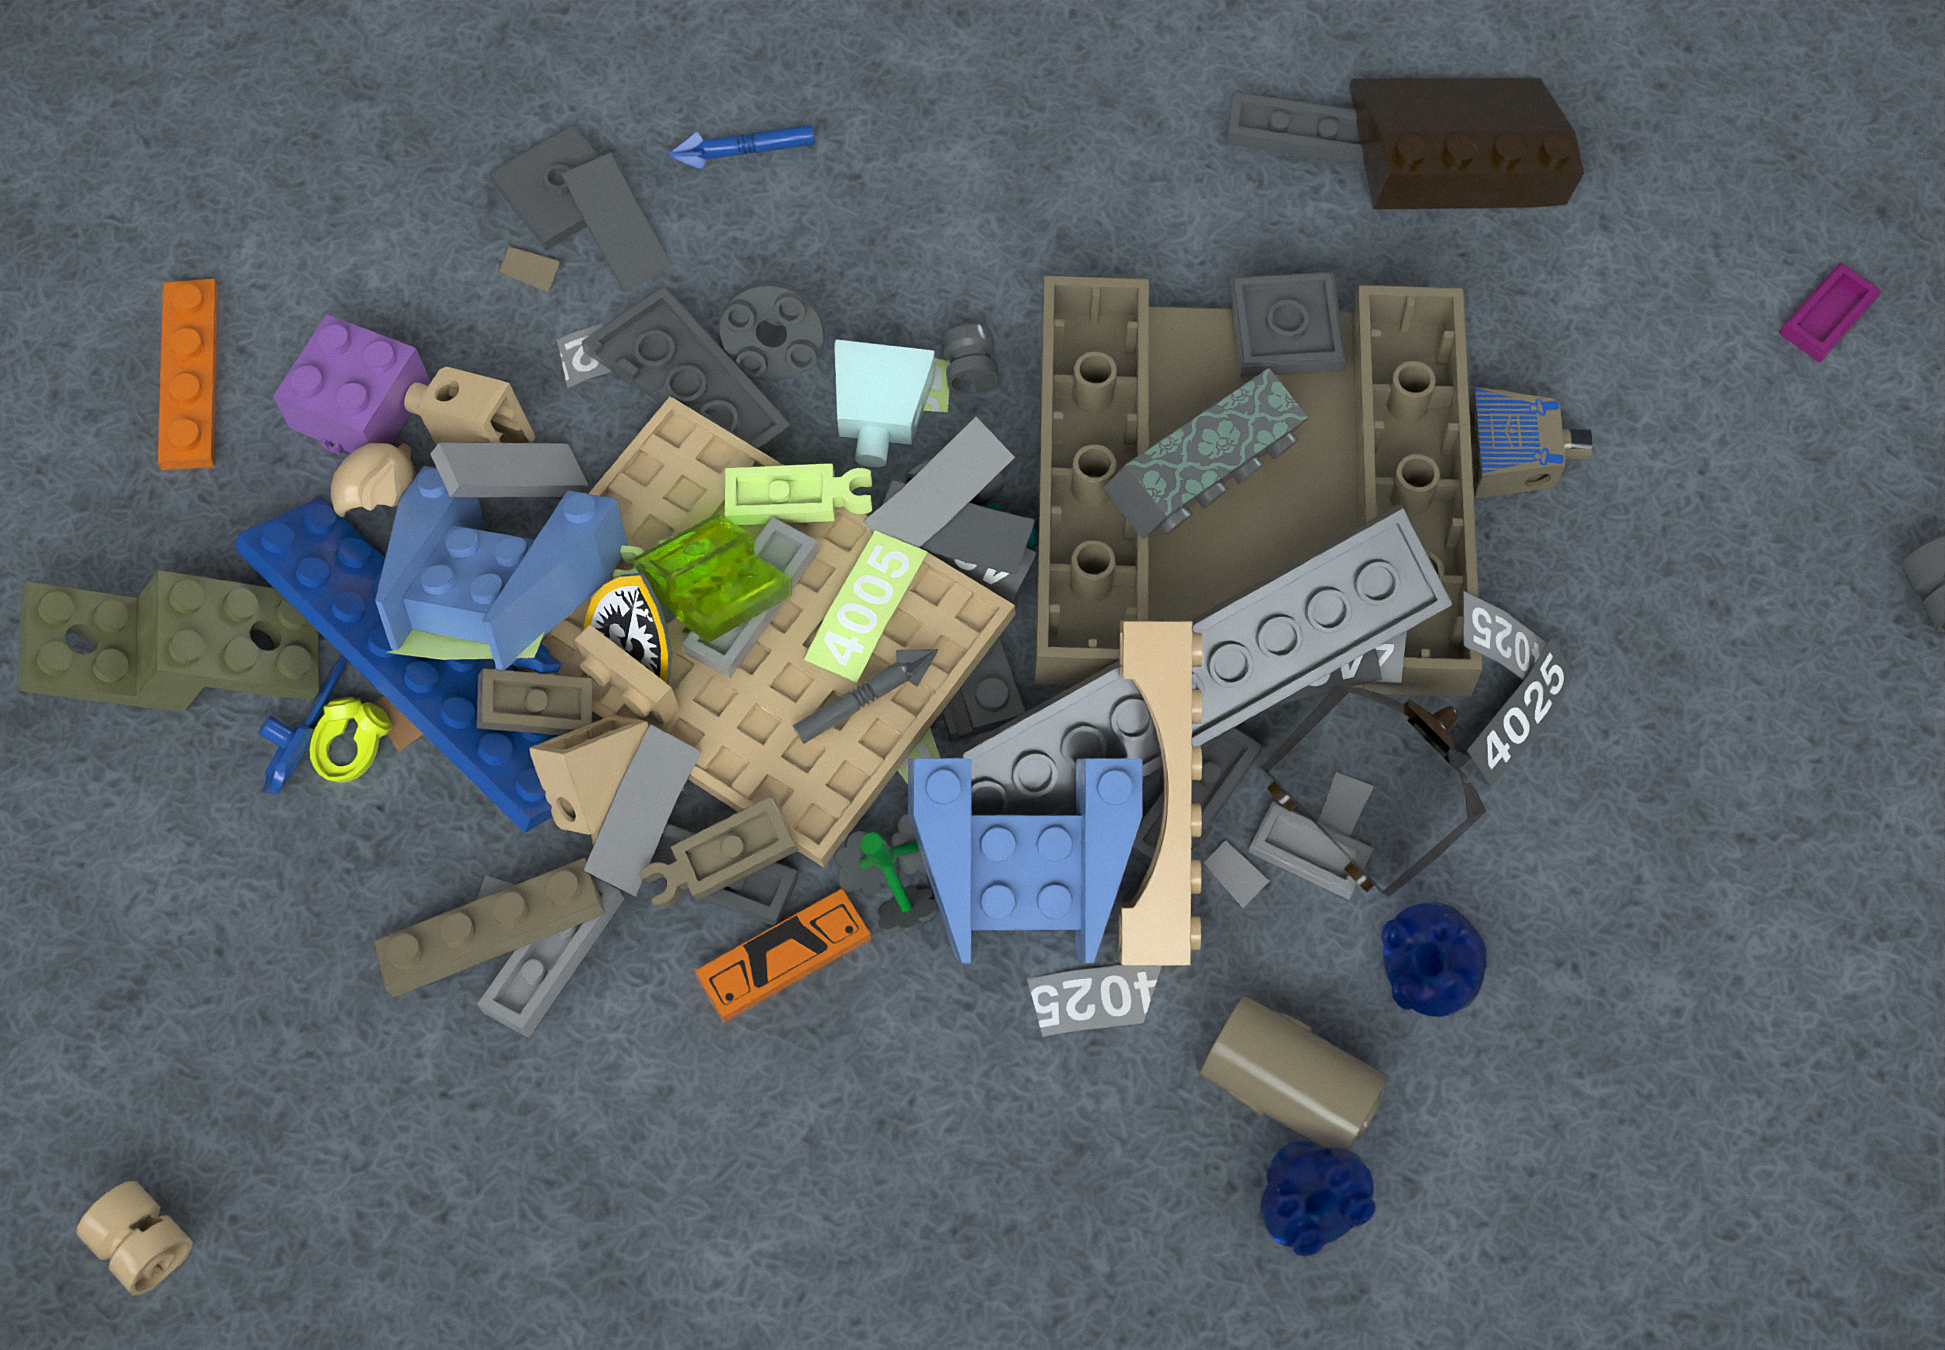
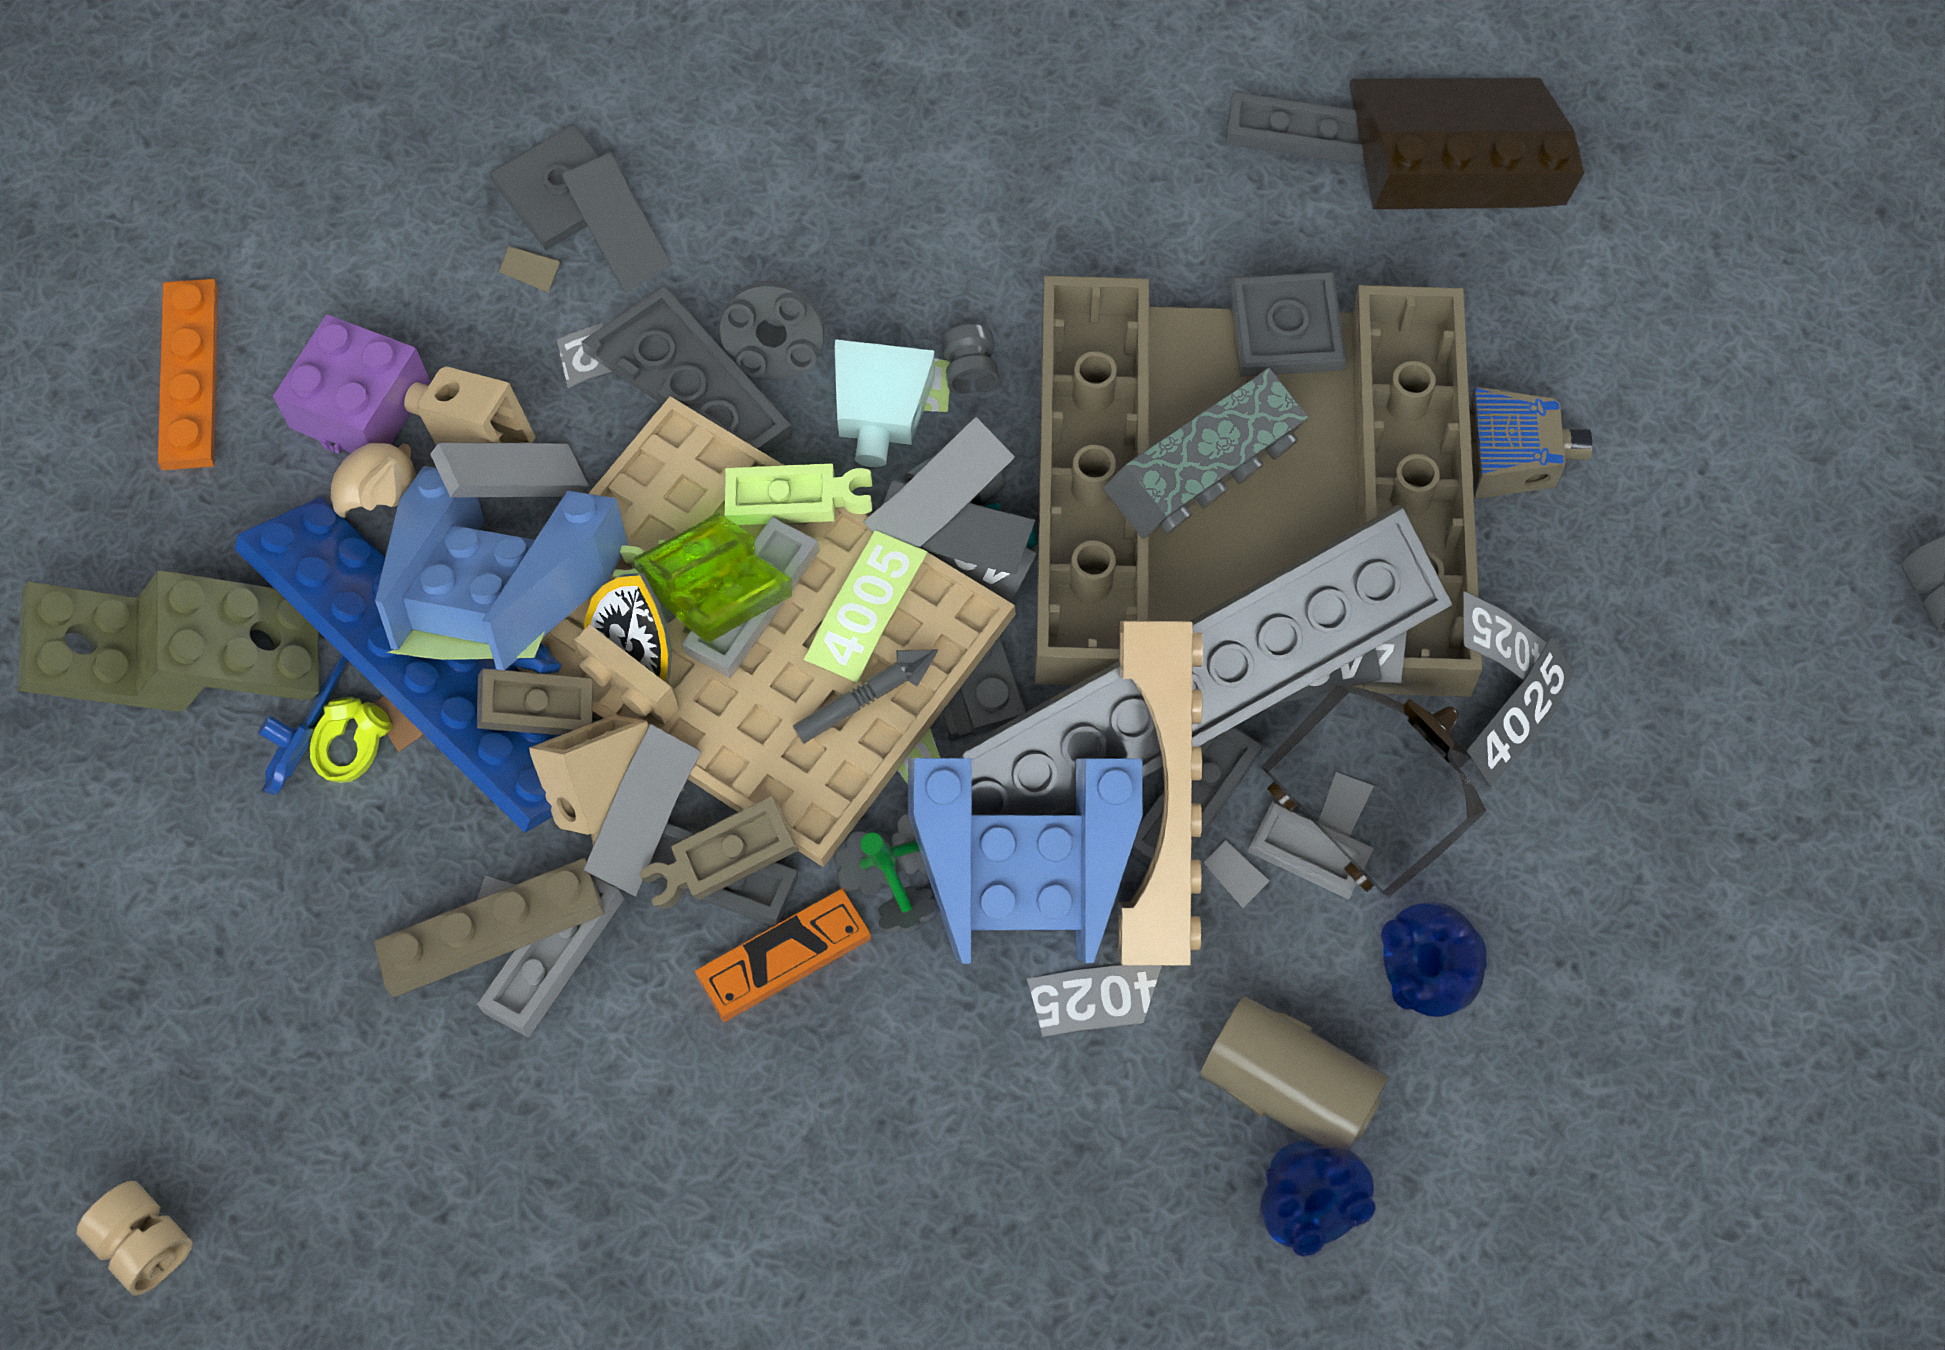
blue piece [667,125,815,169] -> none
magenta tile [1778,262,1882,363] -> none

